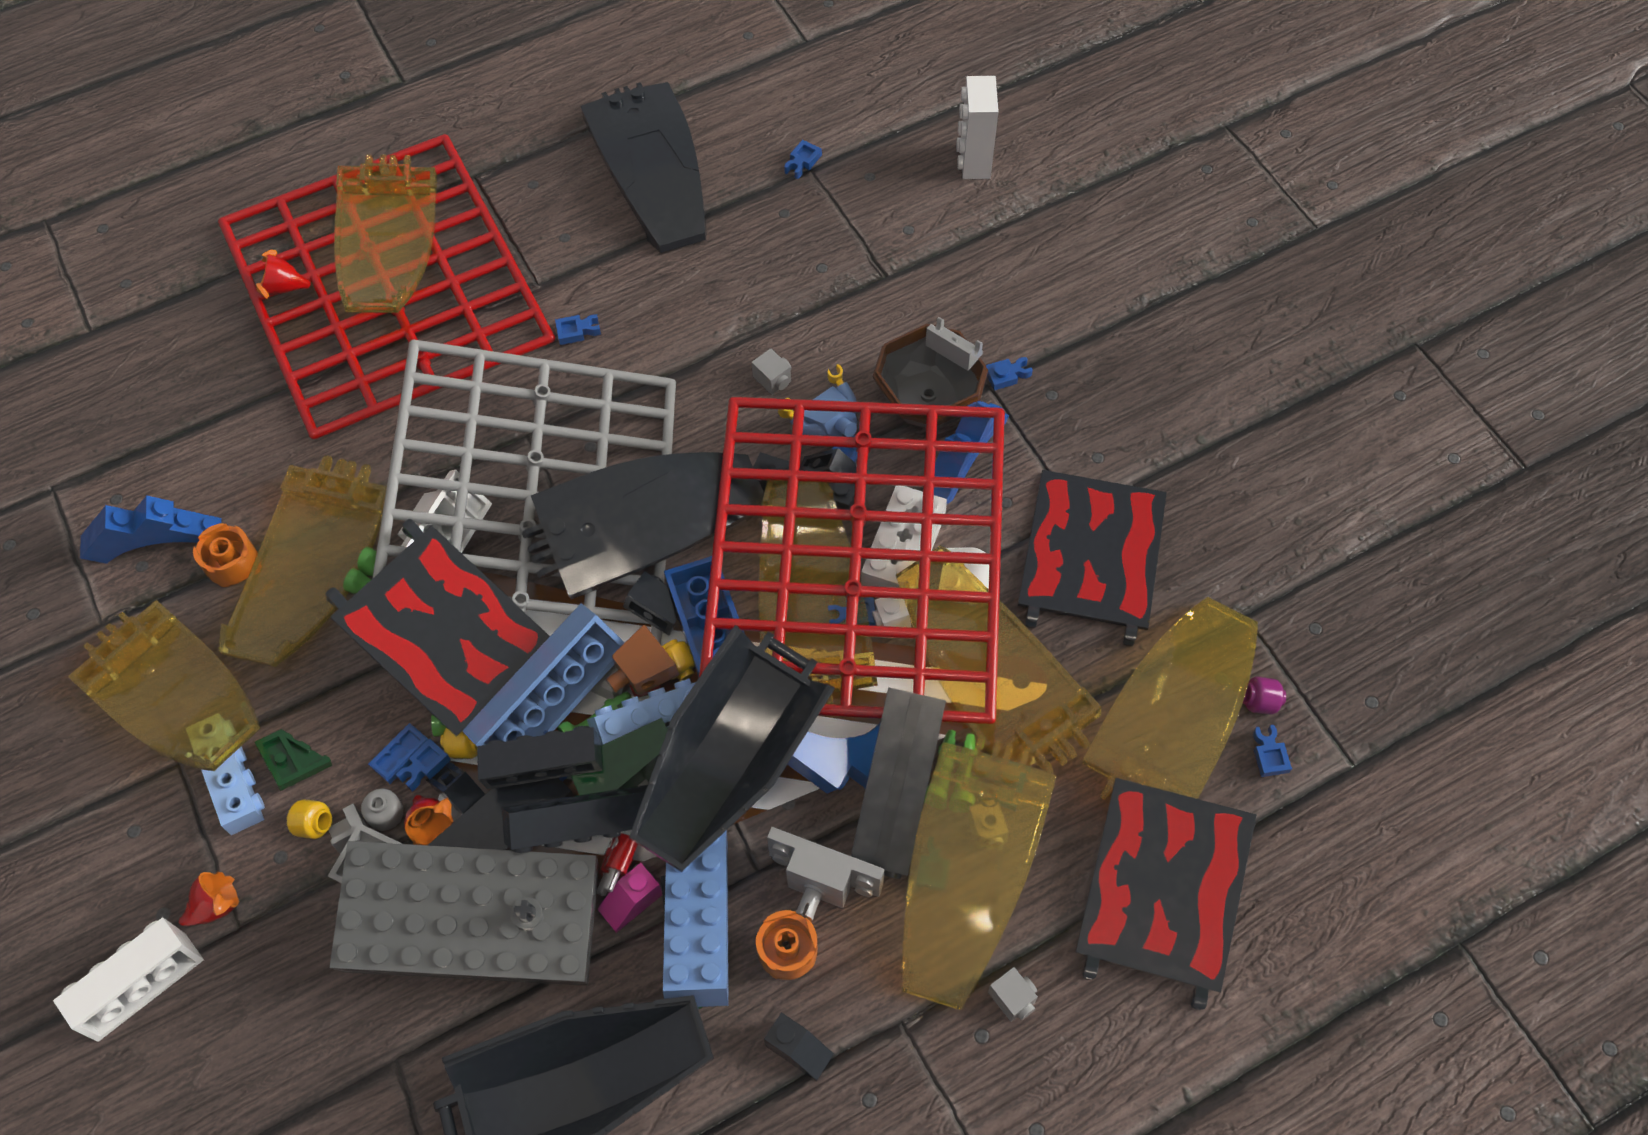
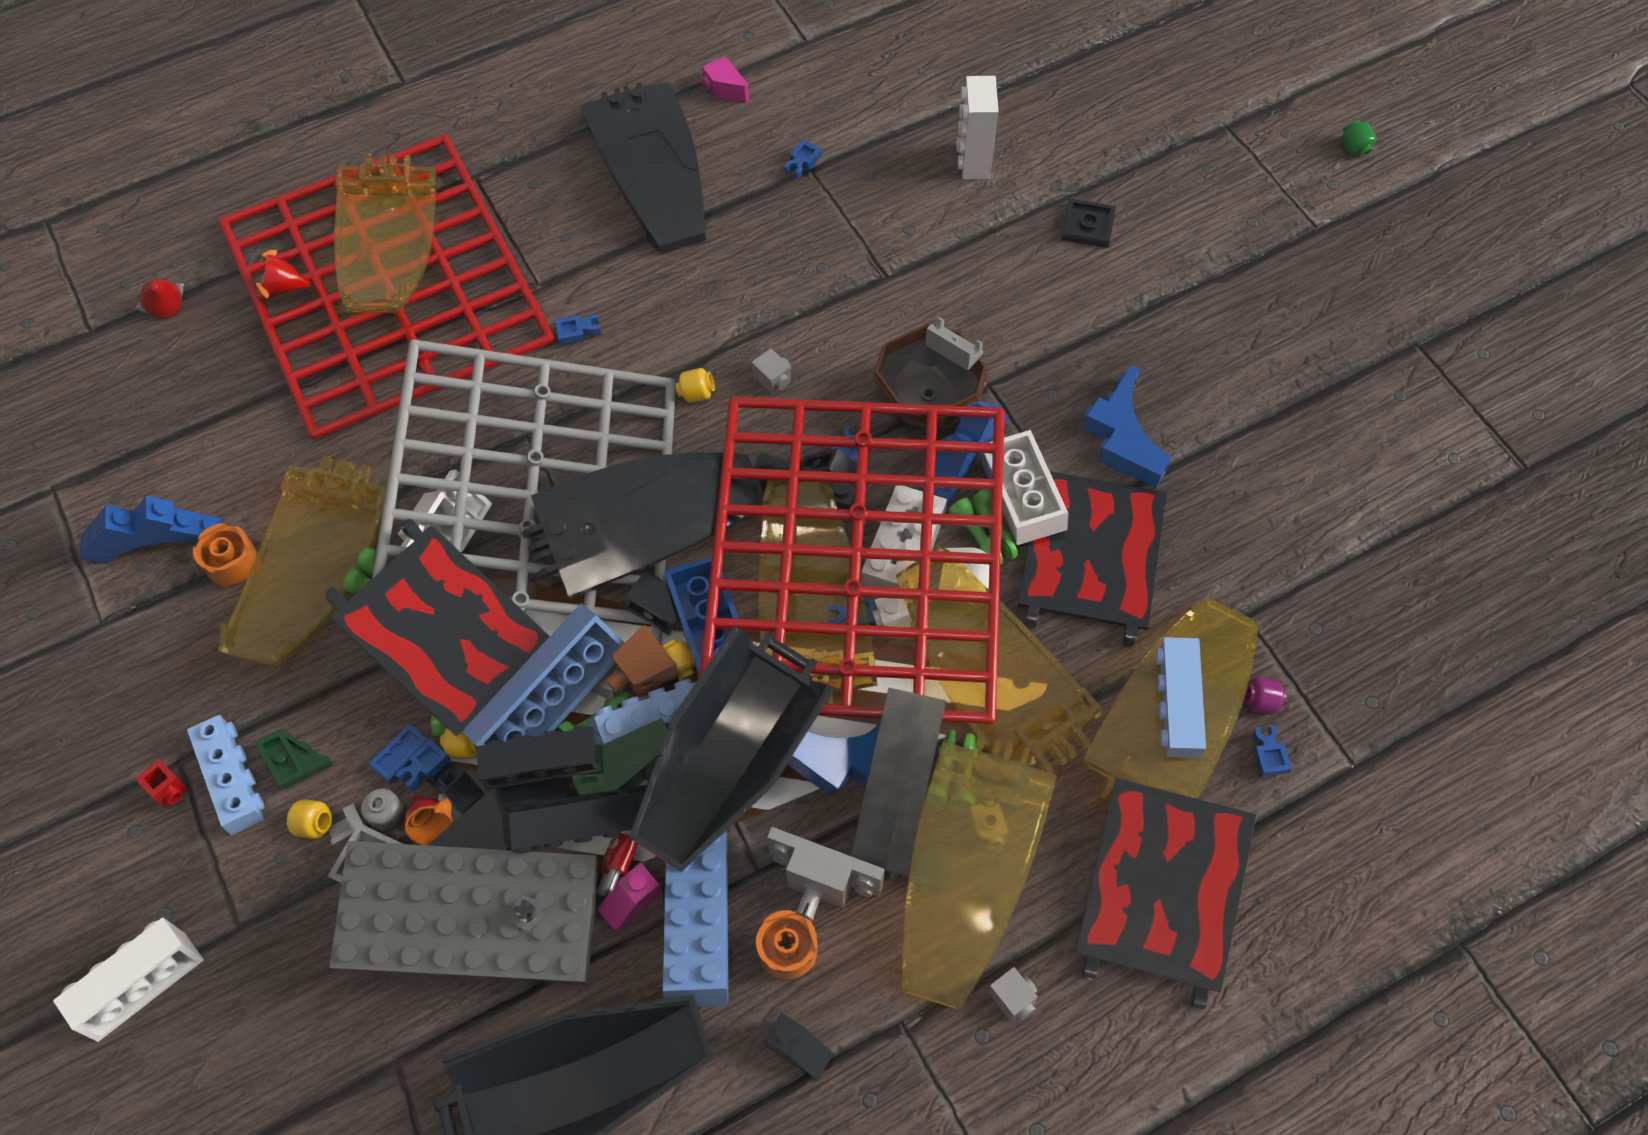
clear yellow windscreen [68,600,260,771] -> none
hat [179,871,240,926] -> none
medium blue torso [778,364,858,437] -> none
blue plate [986,357,1033,390] -> none
none -> red hat [135,278,184,319]
none -> red brick [135,759,189,809]
none -> yellow head [676,368,715,404]
none -> dark pink slope [701,56,749,103]
none -> bright green piece [949,490,1018,565]
none -> white brick [981,430,1068,545]
none -> black tile [1061,198,1116,248]
none -> blue arch [1083,365,1172,489]
none -> light blue brick [1155,637,1206,758]
none -> green head [1340,120,1377,157]

